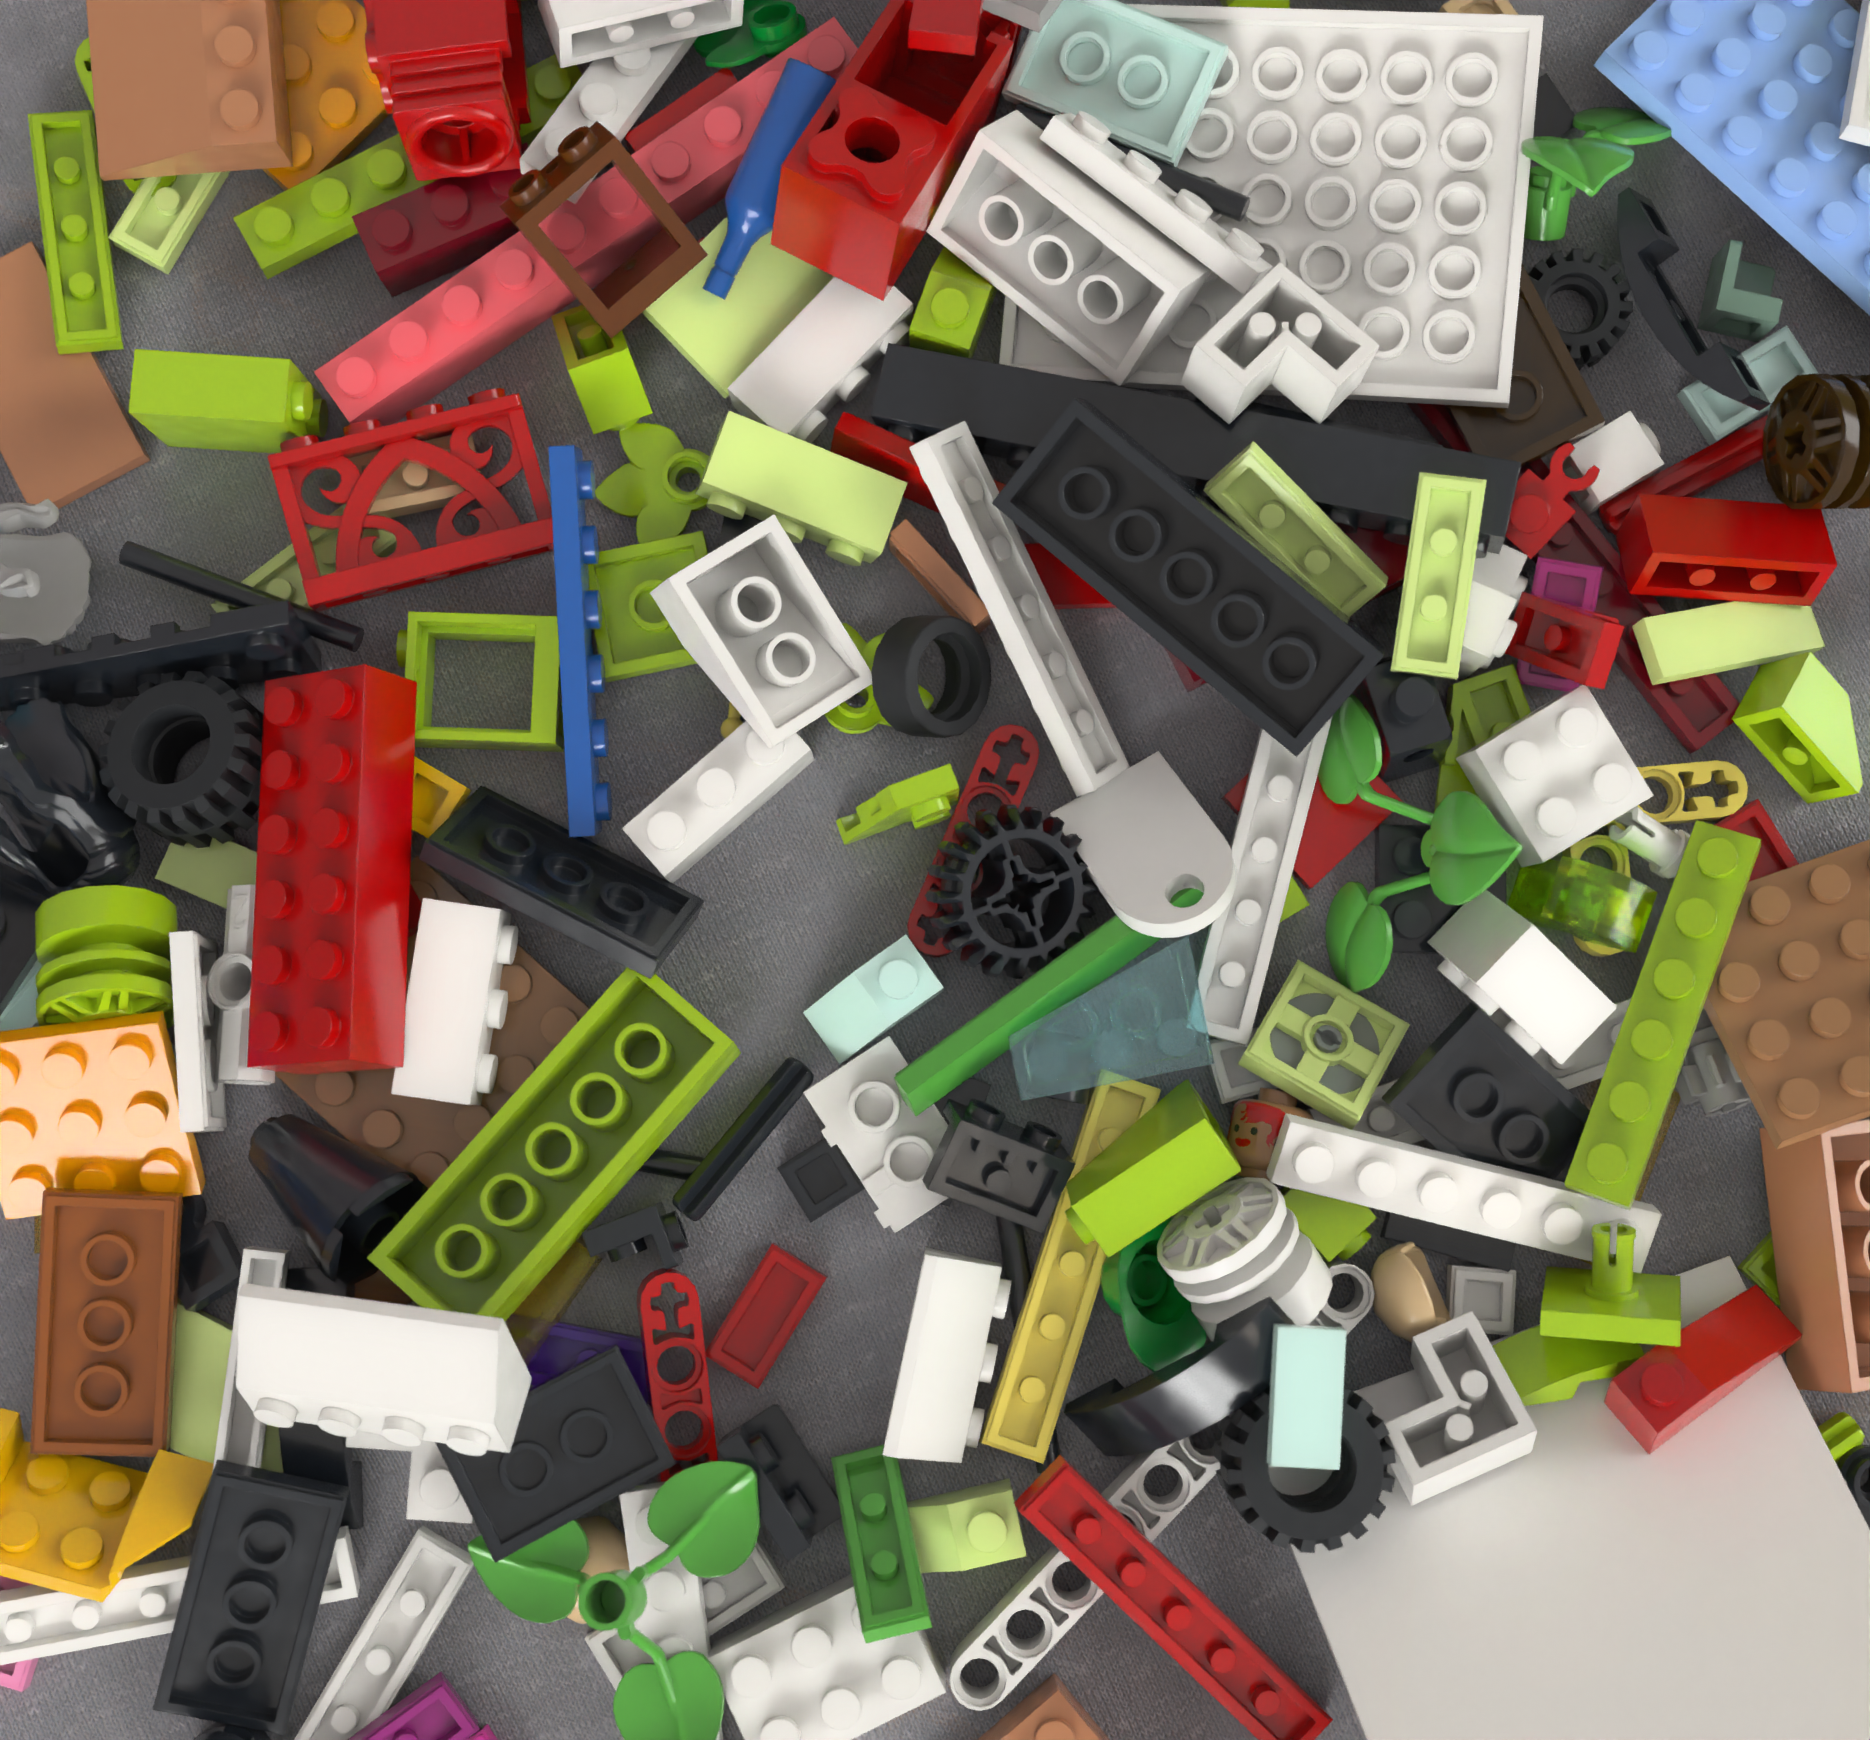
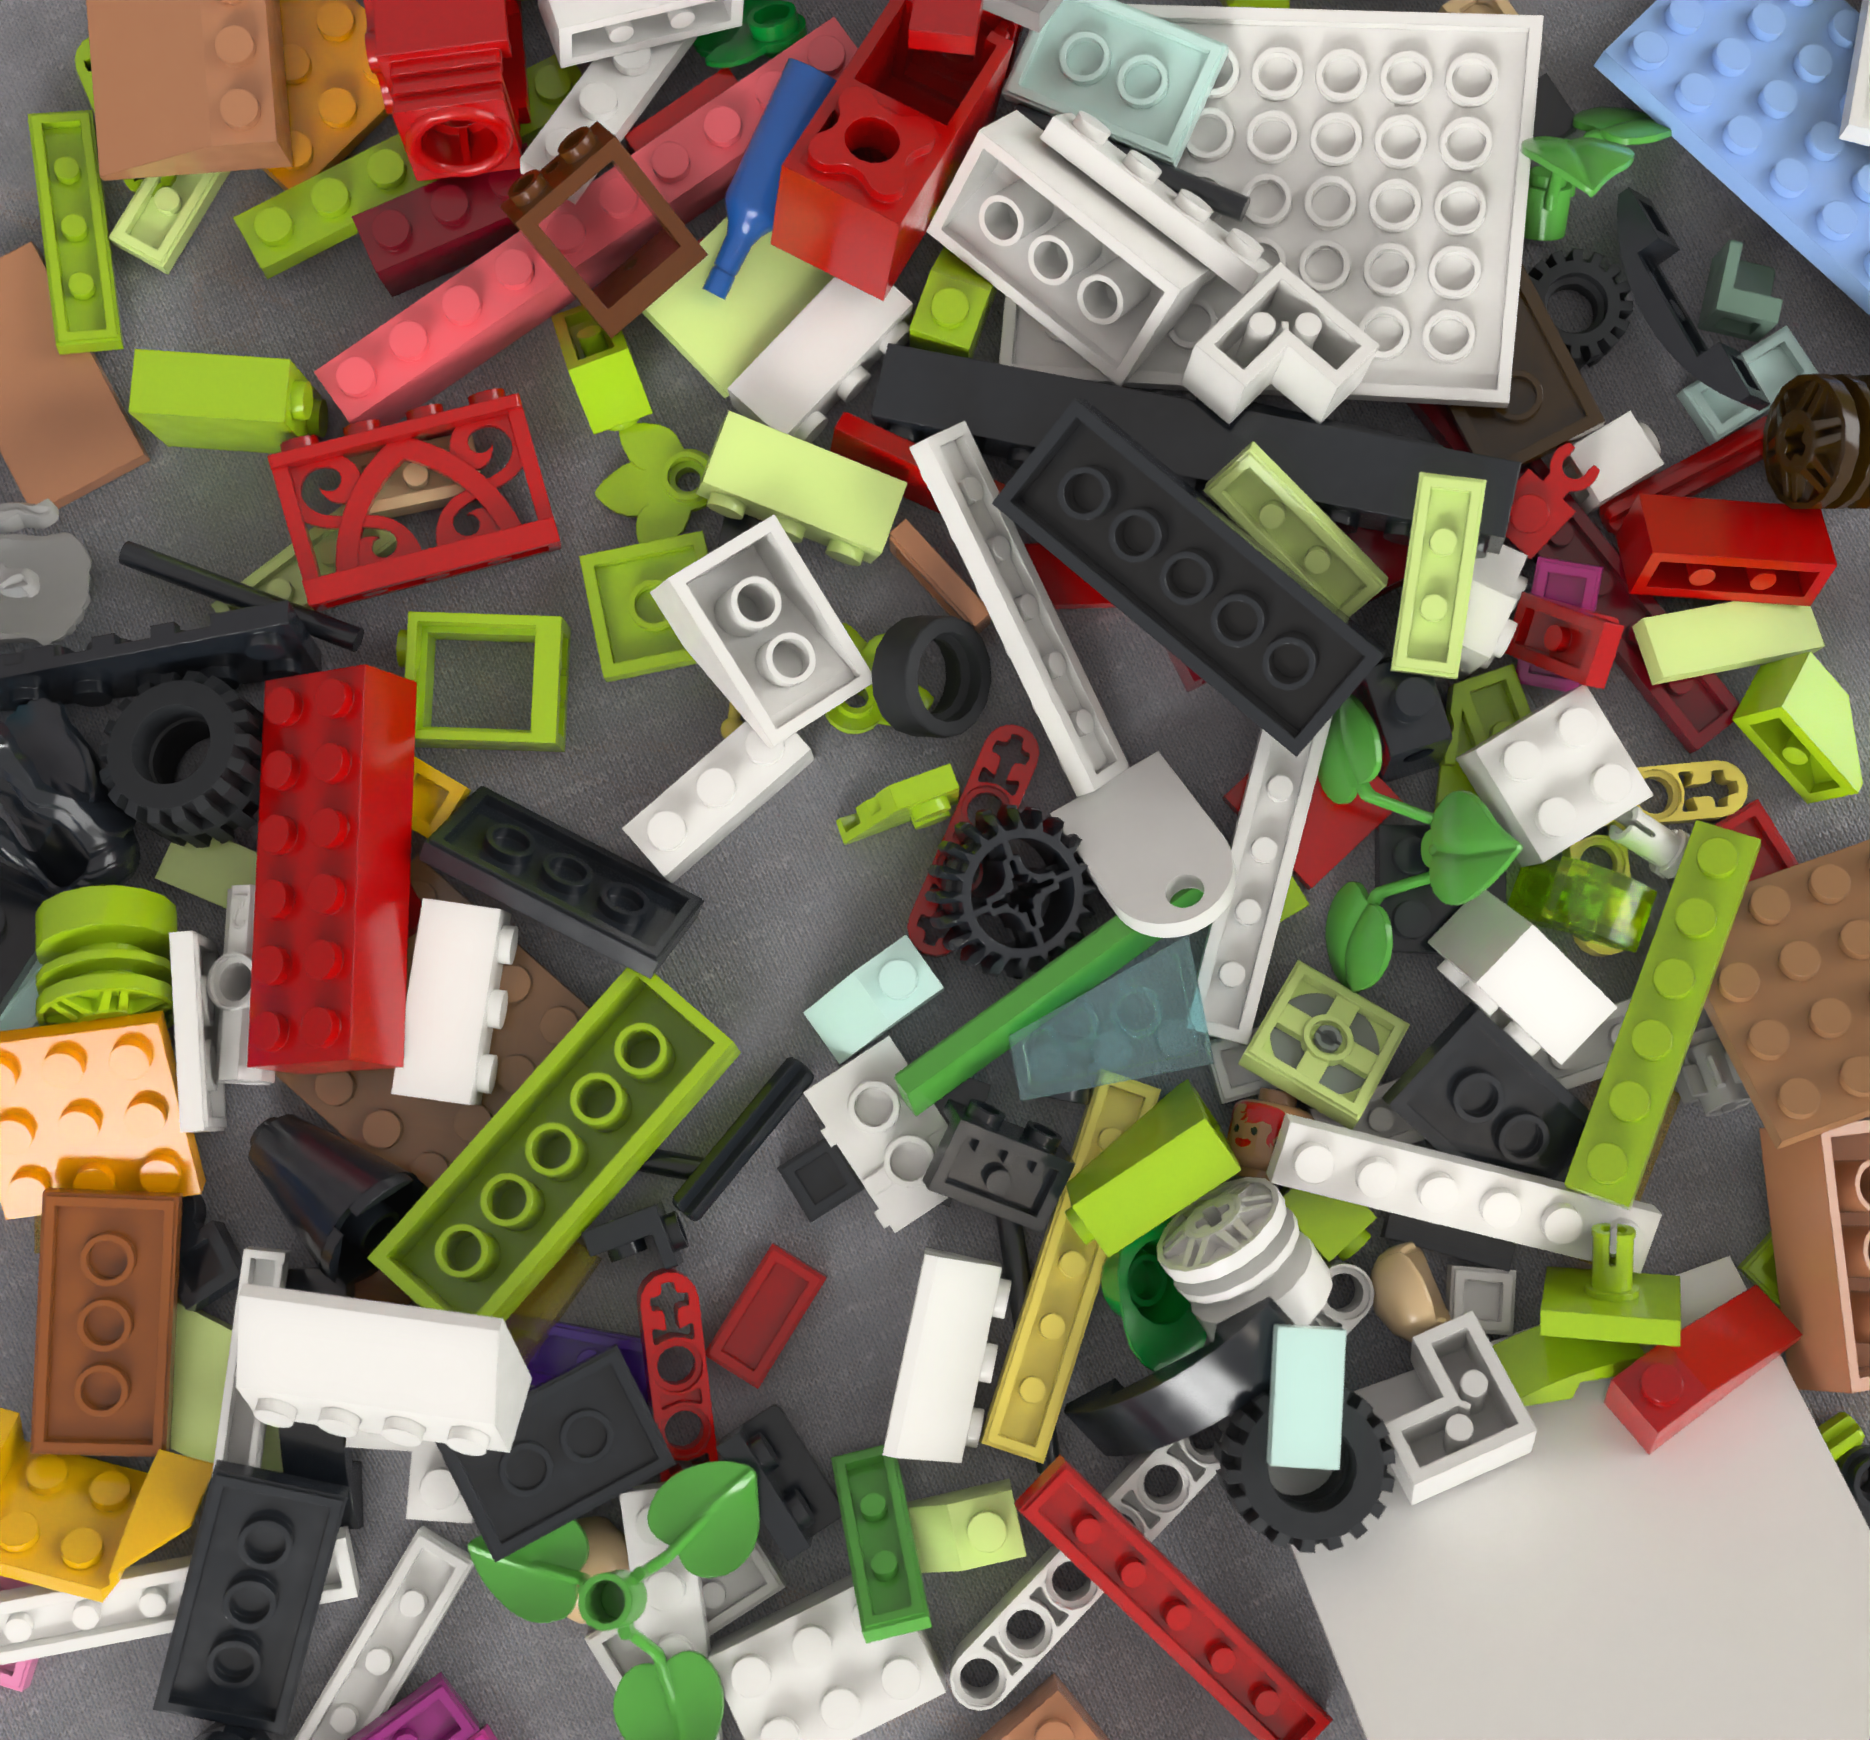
blue plate [548,445,612,837] -> none

